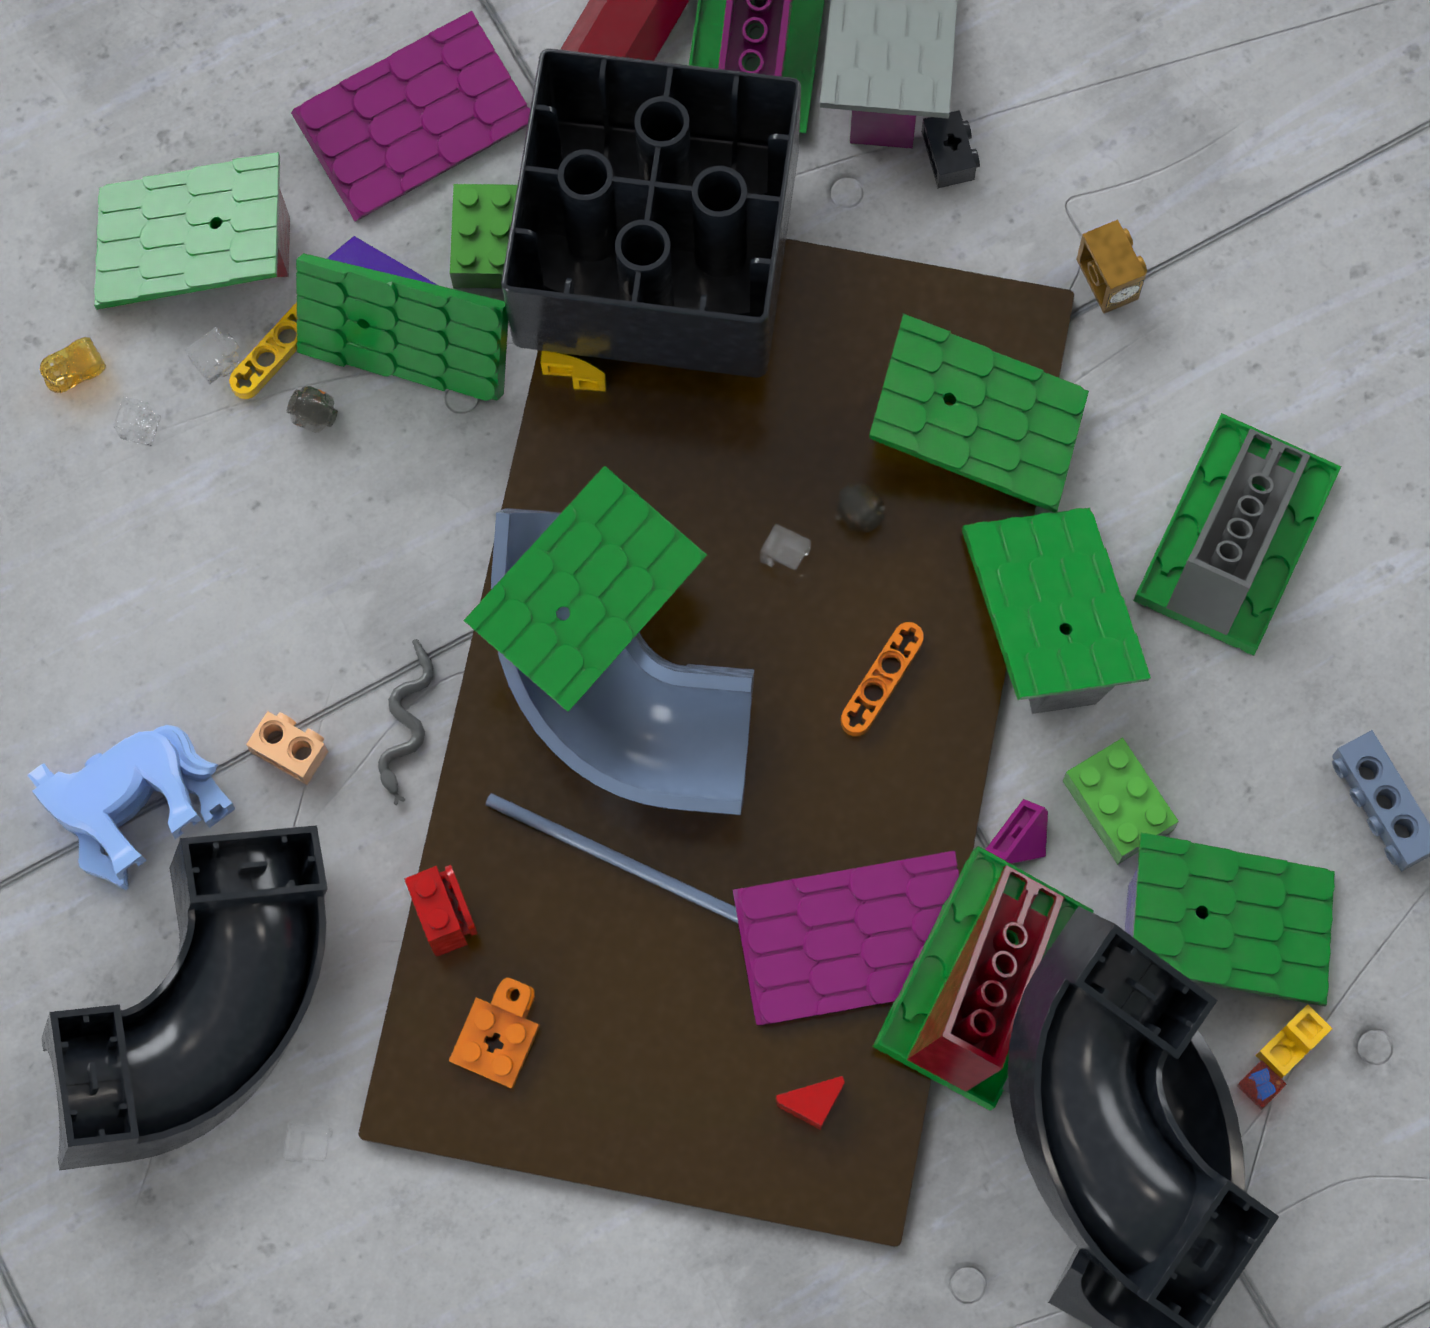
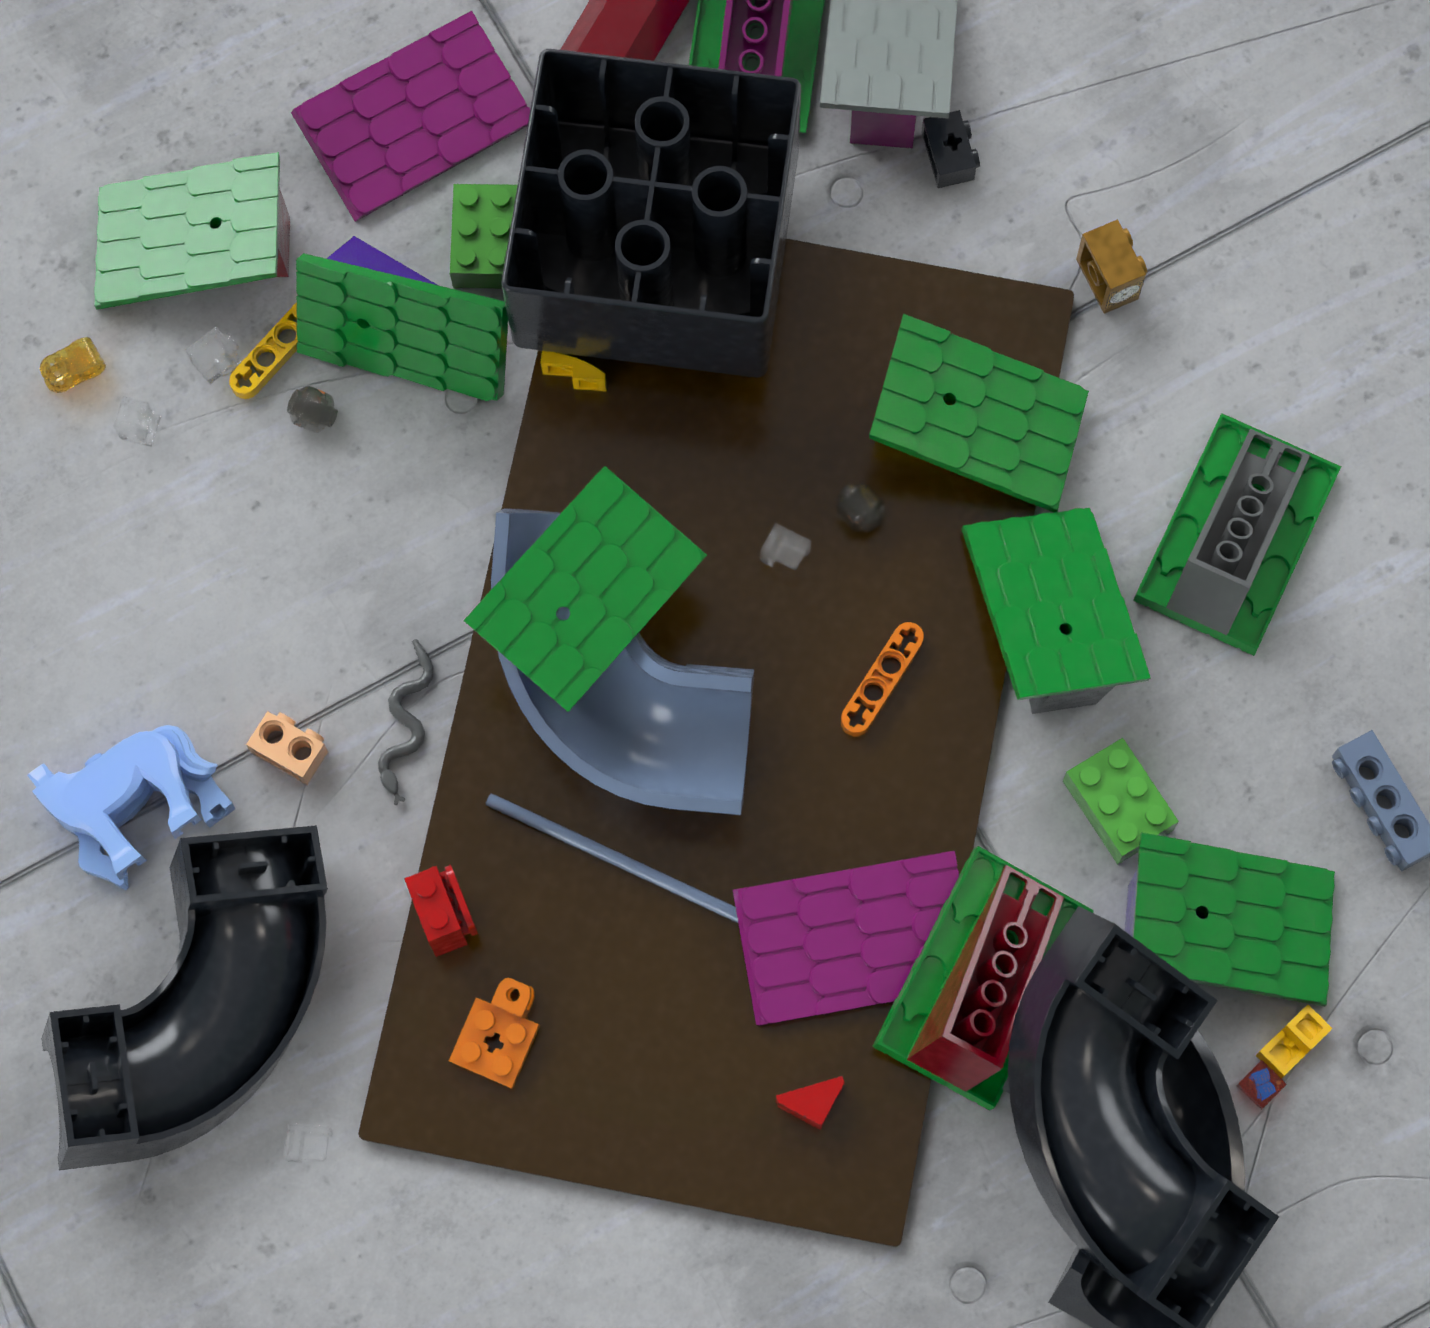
magenta slope [985,799,1048,864] -> none

